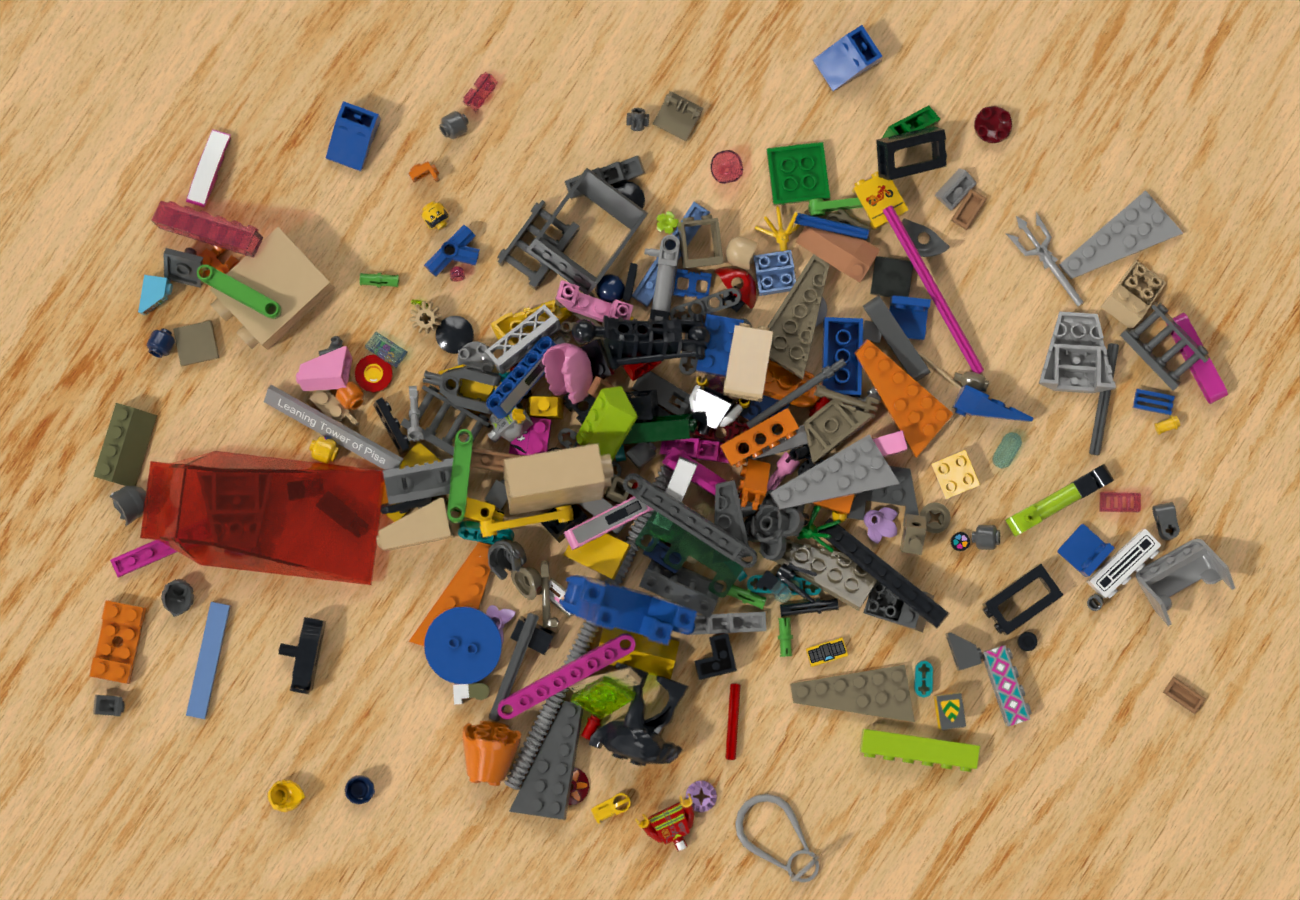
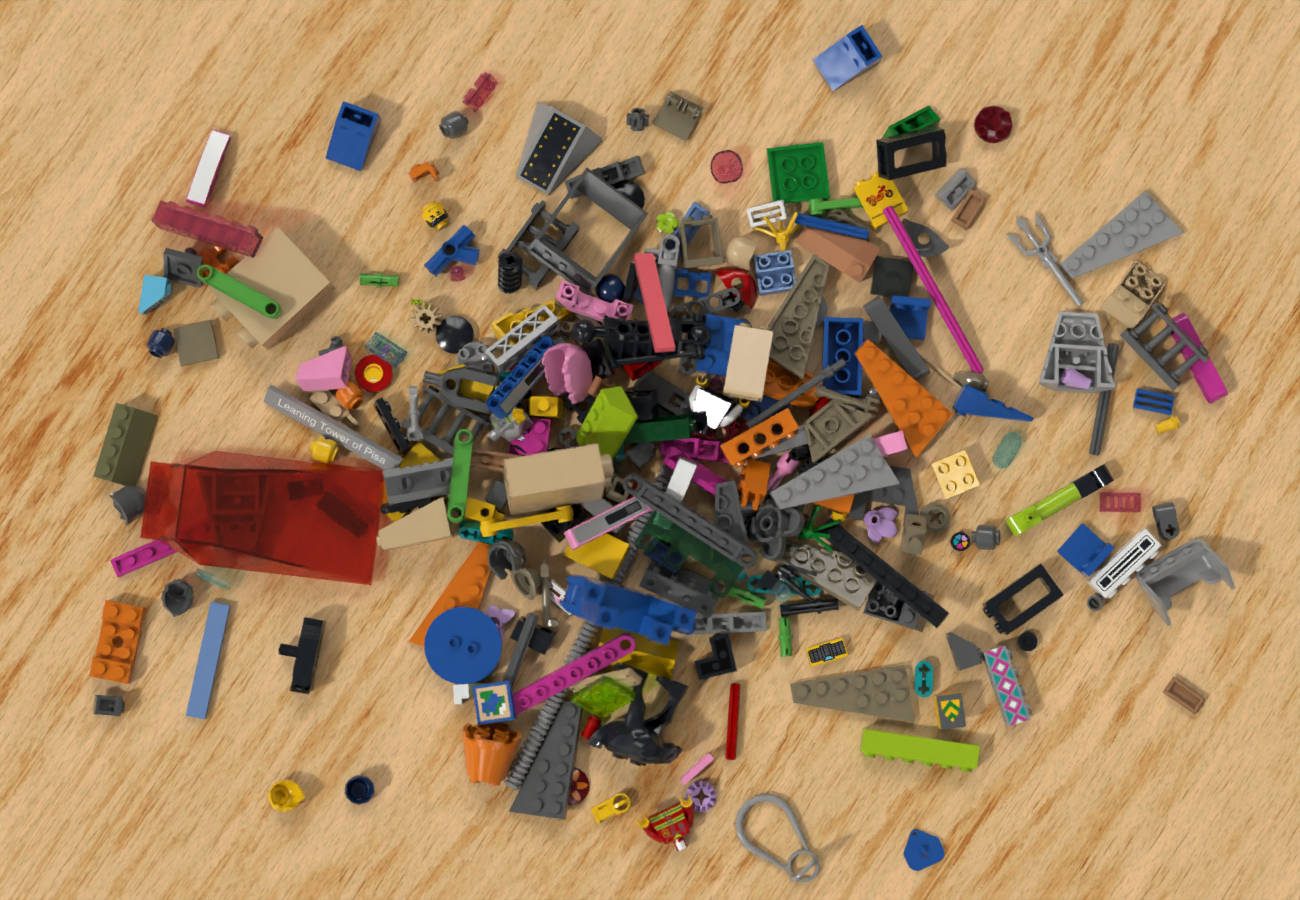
none -> clear light blue tile [195,568,233,590]
none -> tile [472,680,516,725]
none -> black piece [498,252,523,294]
none -> wedge [516,102,603,196]
none -> coral tile [634,253,675,352]
none -> bright pink tile [680,753,714,785]
none -> white tile [746,200,788,227]
none -> blue piece [903,829,944,871]
none -> lavender cone [1061,368,1091,390]

